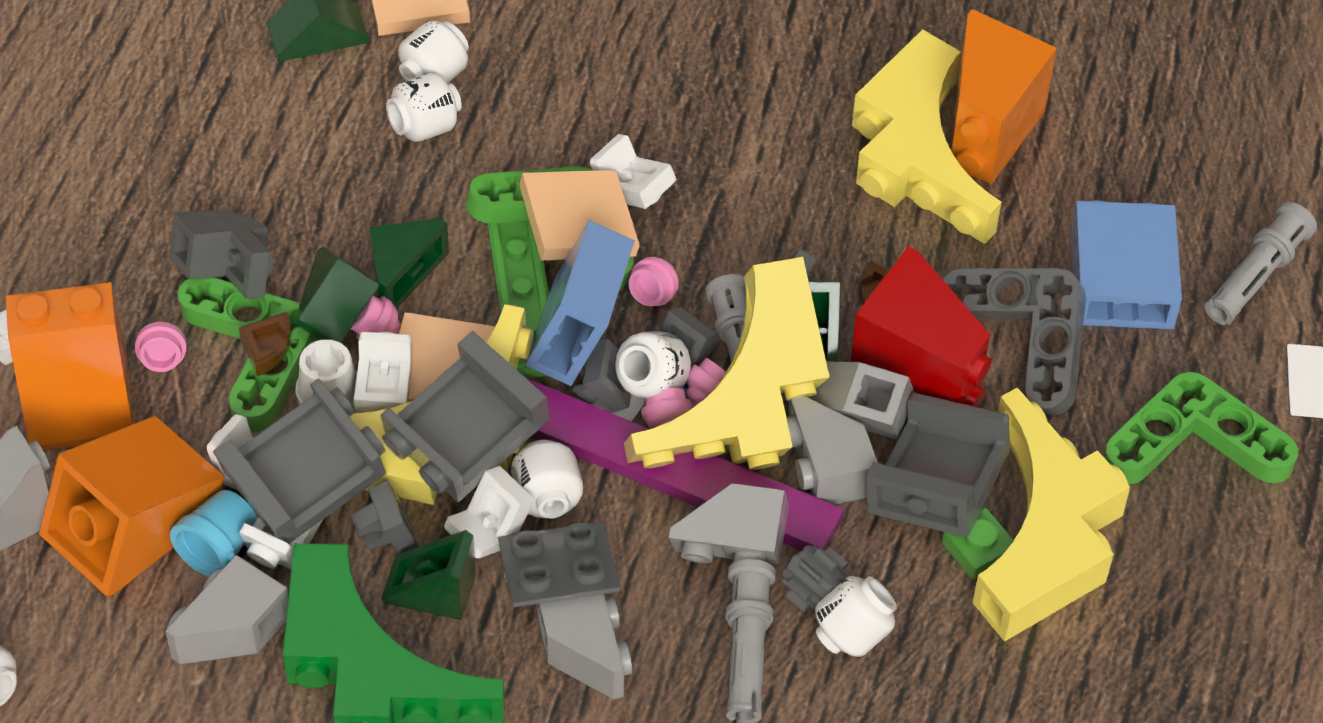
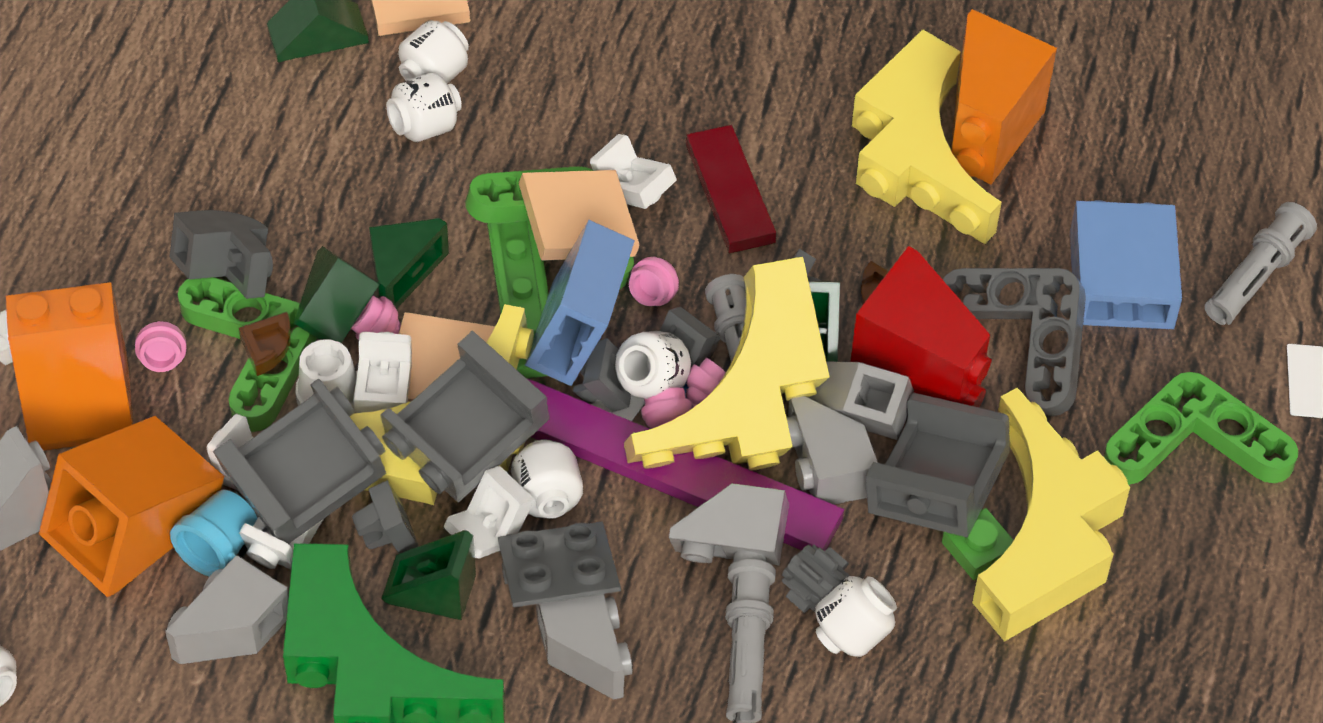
none -> dark red tile [686,125,776,254]

